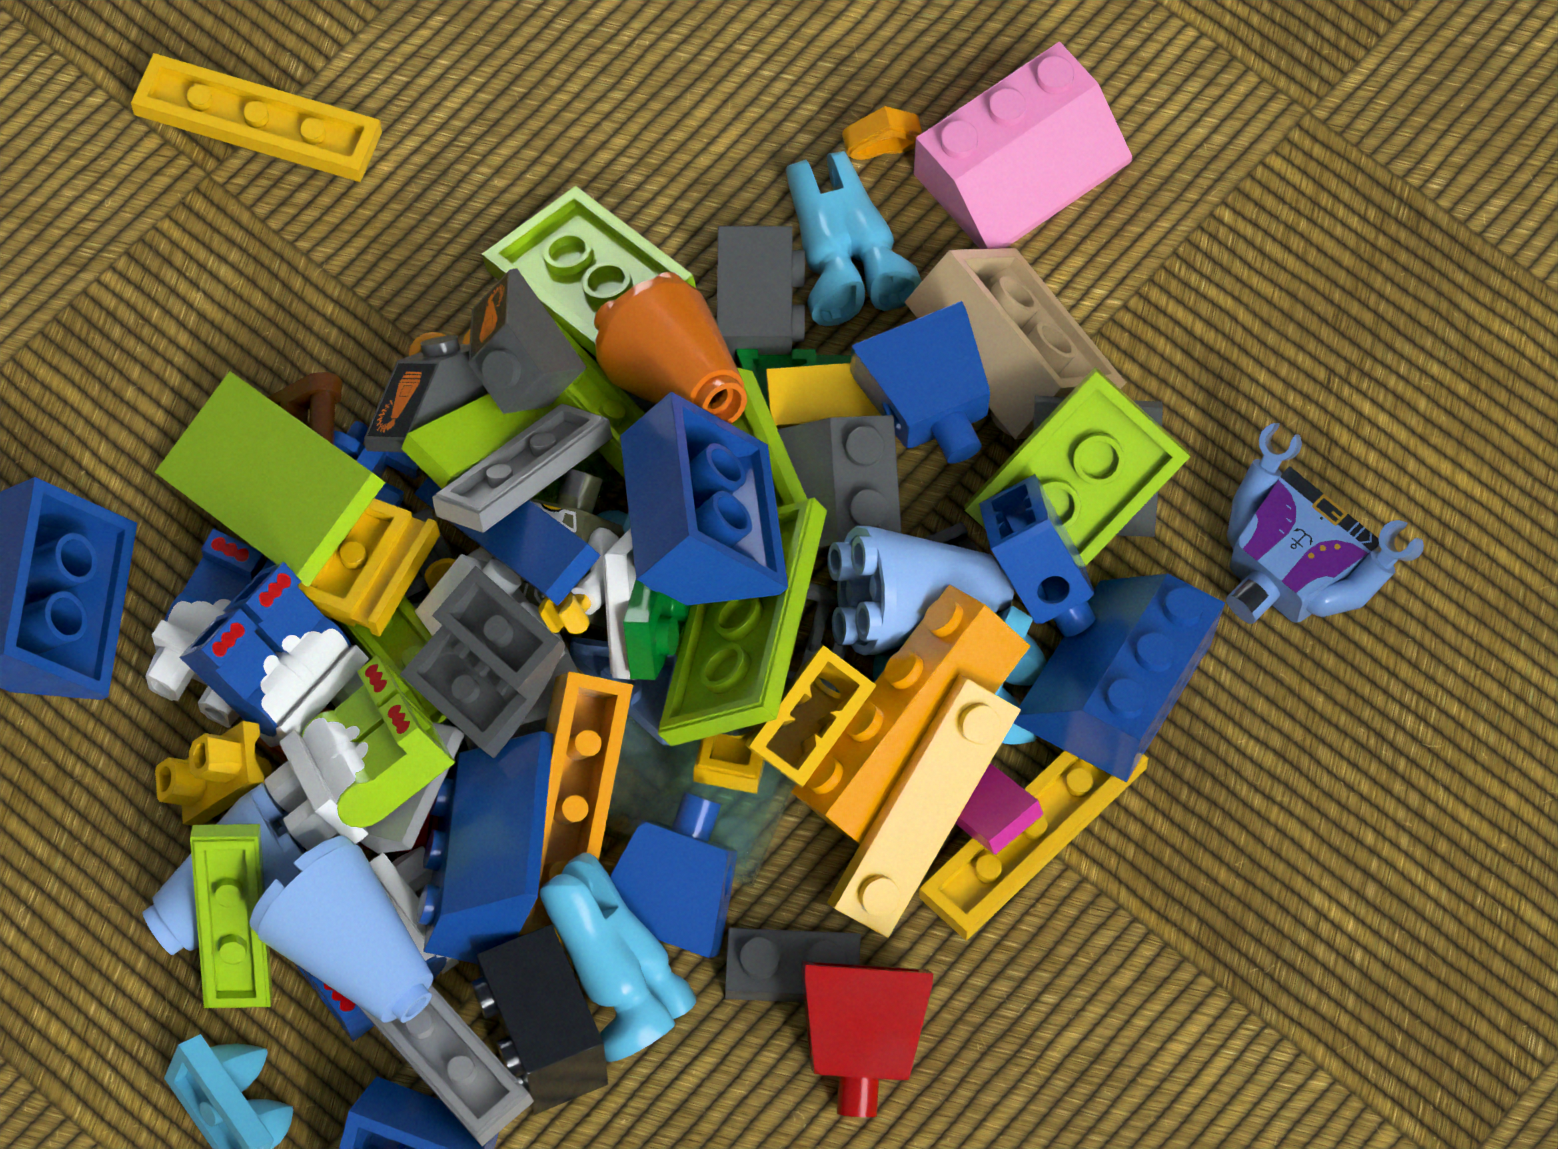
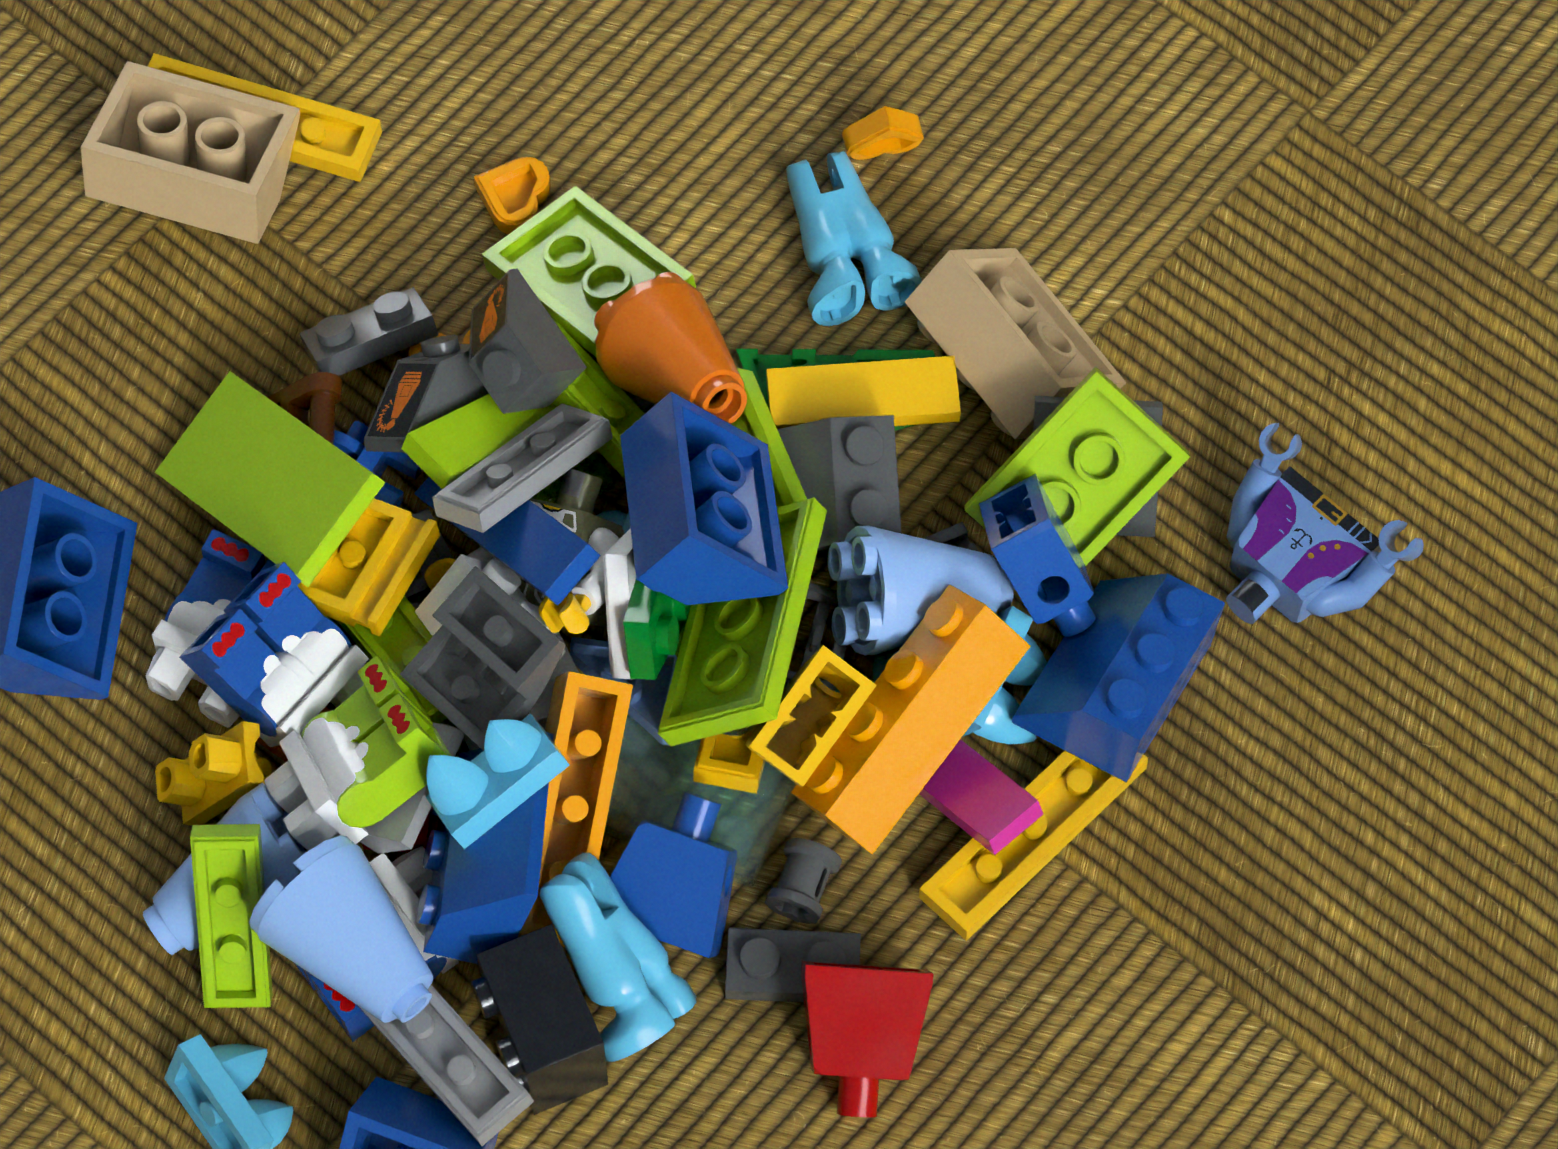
dark grey brick [717,226,805,365] -> none
yellow plate [827,674,1021,938] -> none
blue torso [850,301,990,464] -> none
bright pink slope [914,41,1132,249] -> none
none -> tan slope [81,61,300,244]
none -> dark grey plate [299,287,438,376]
none -> medium azure tile [426,713,570,849]
none -> light orange tile [474,157,551,234]
none -> dark grey bush [765,838,842,924]

